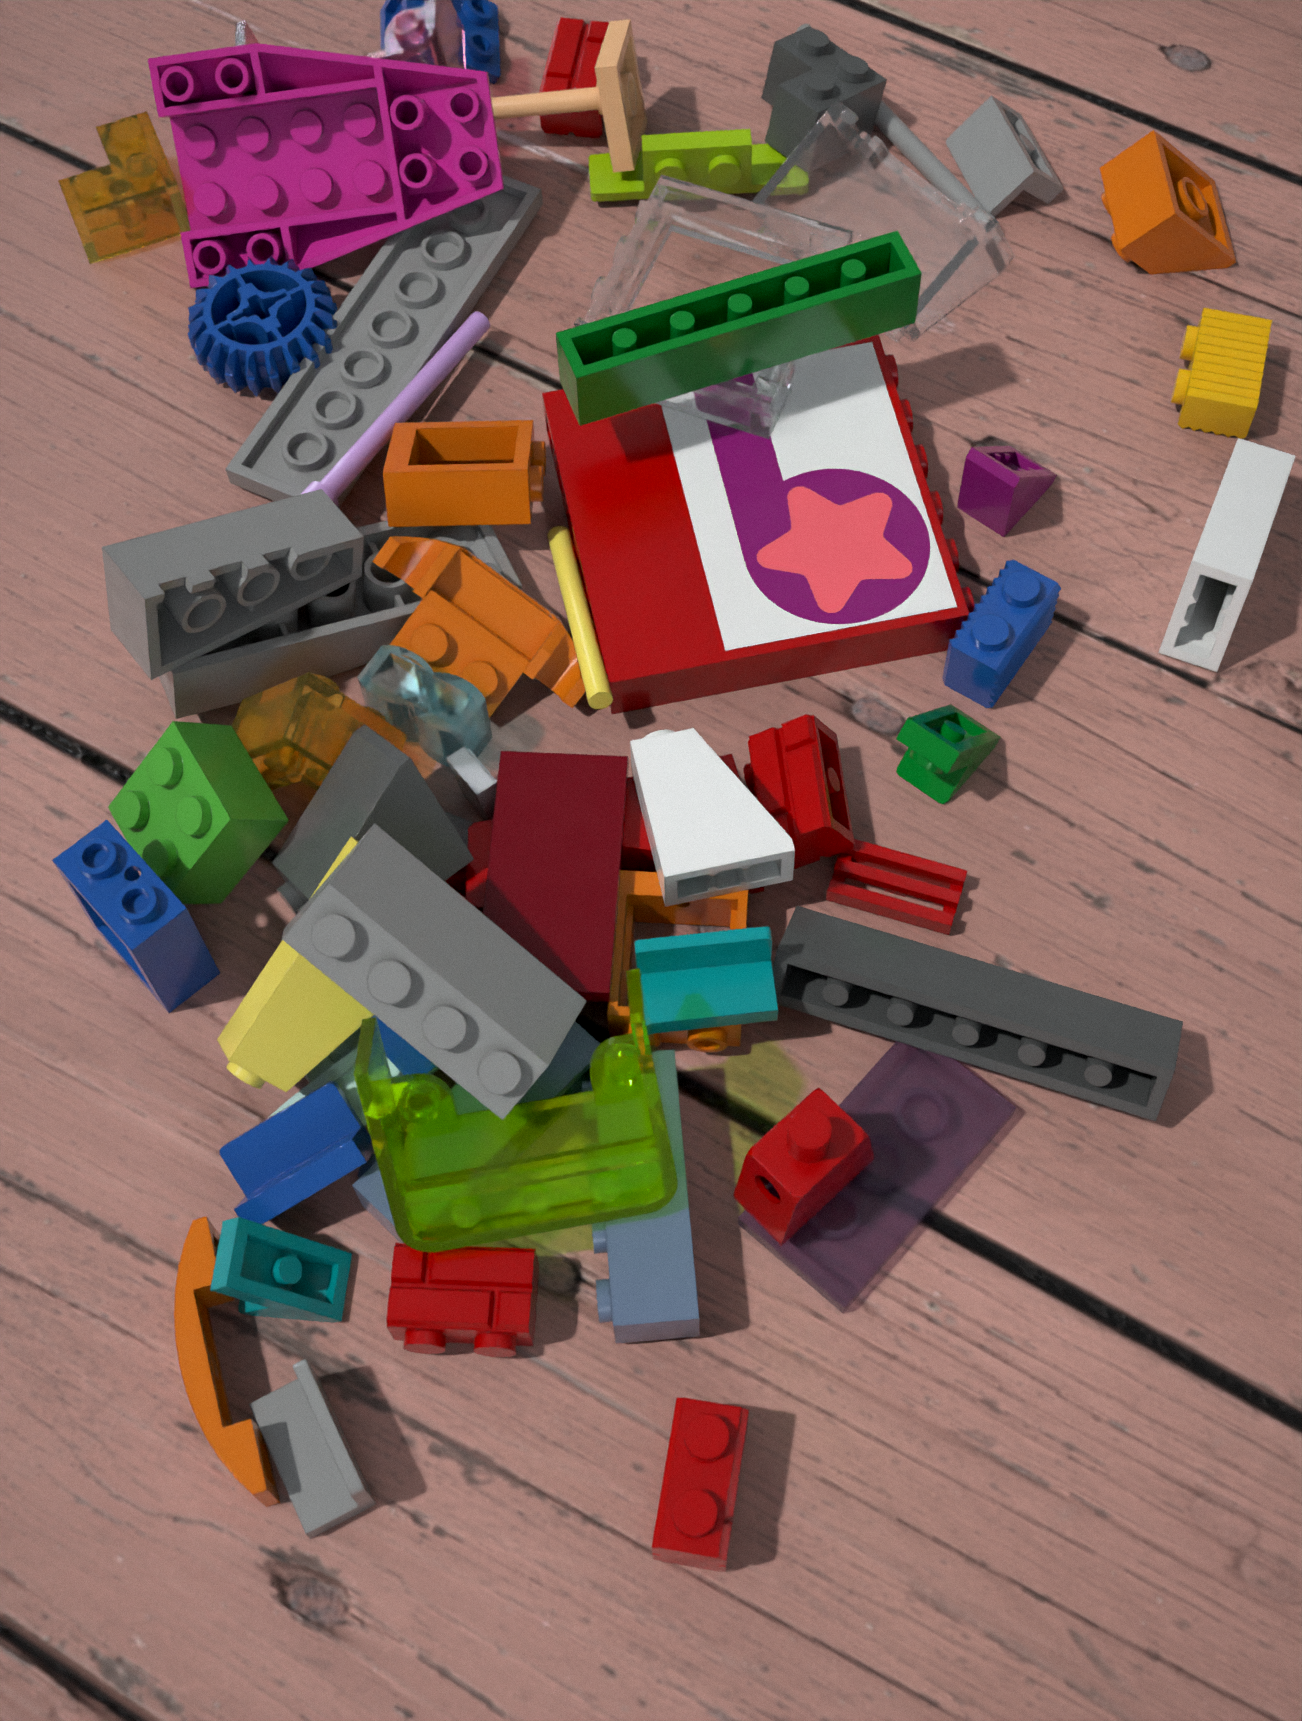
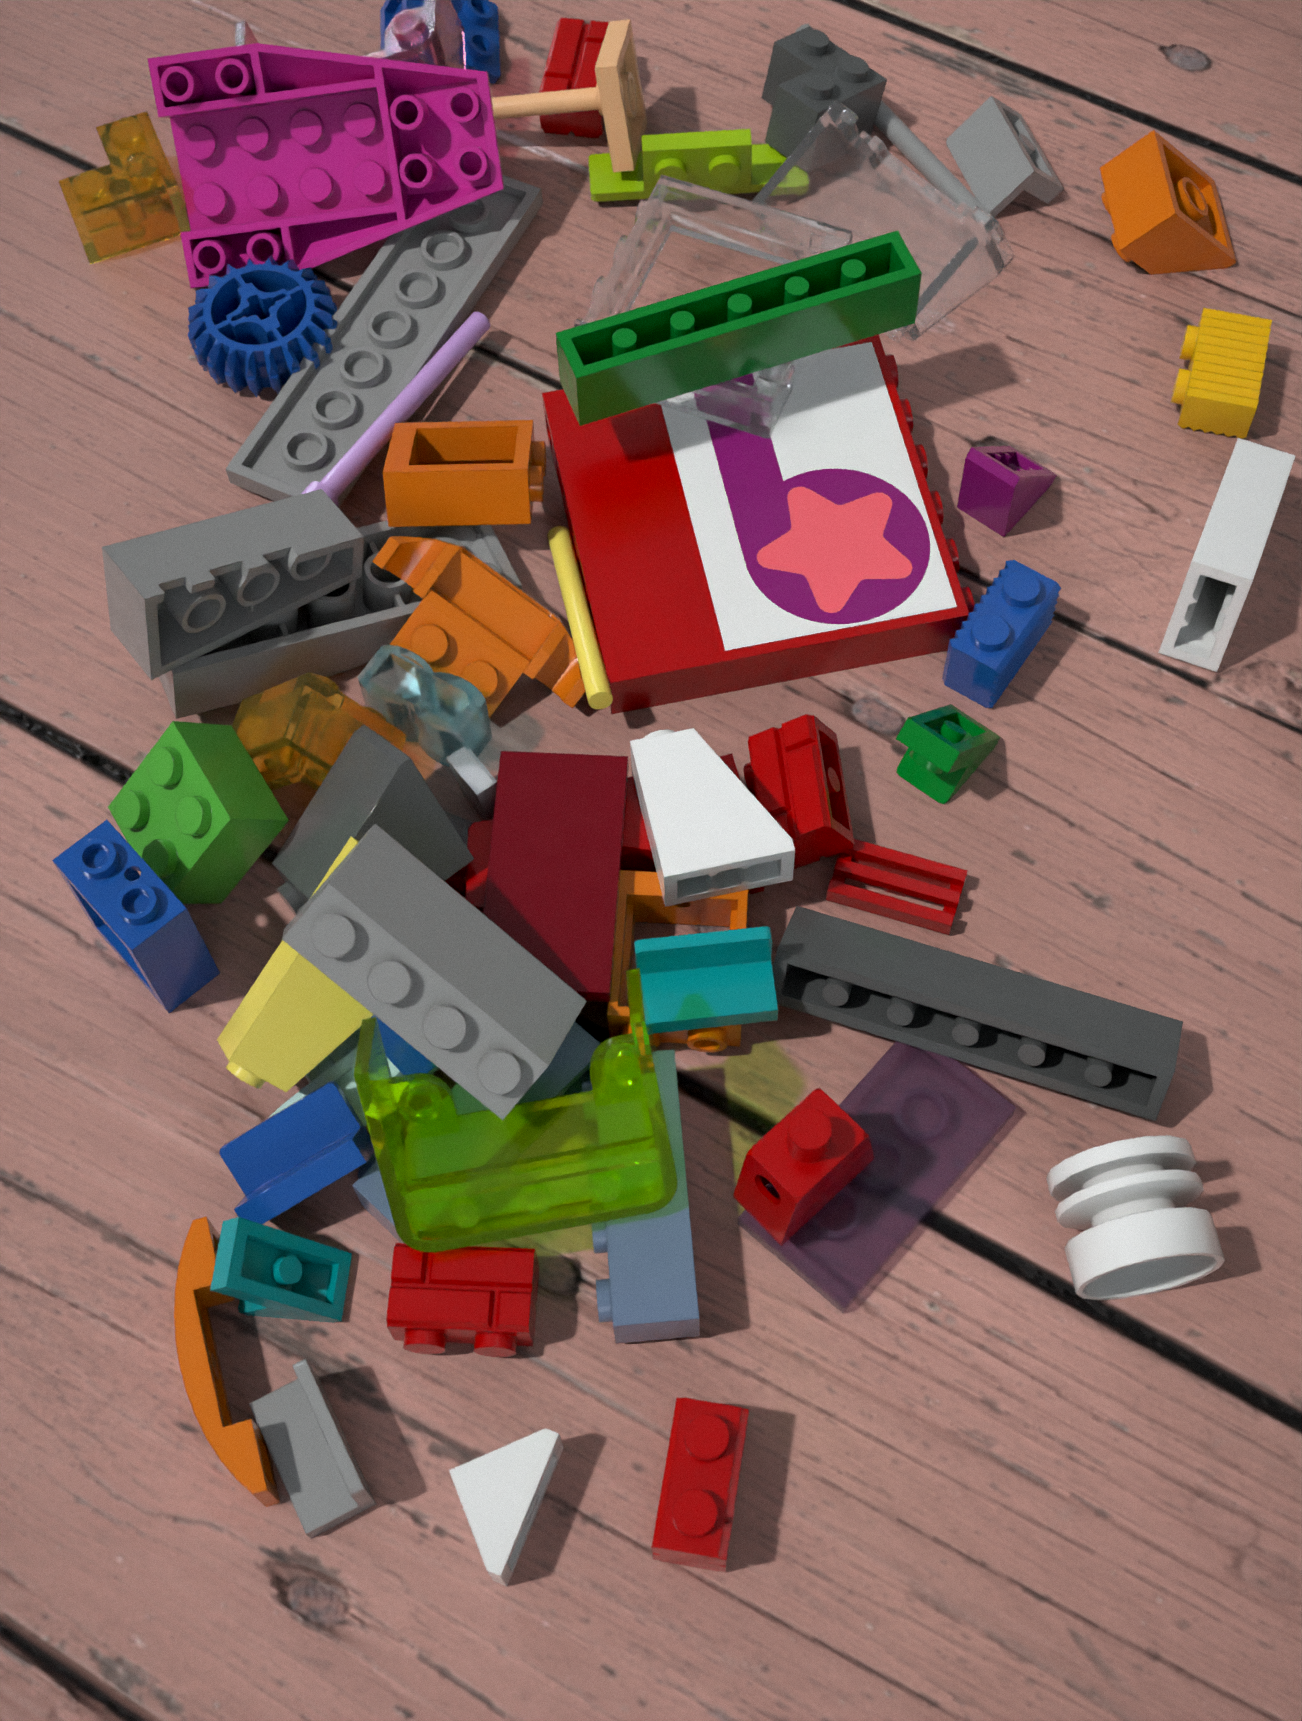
none -> white slope [449,1428,563,1587]
none -> white wheel [1046,1135,1225,1300]

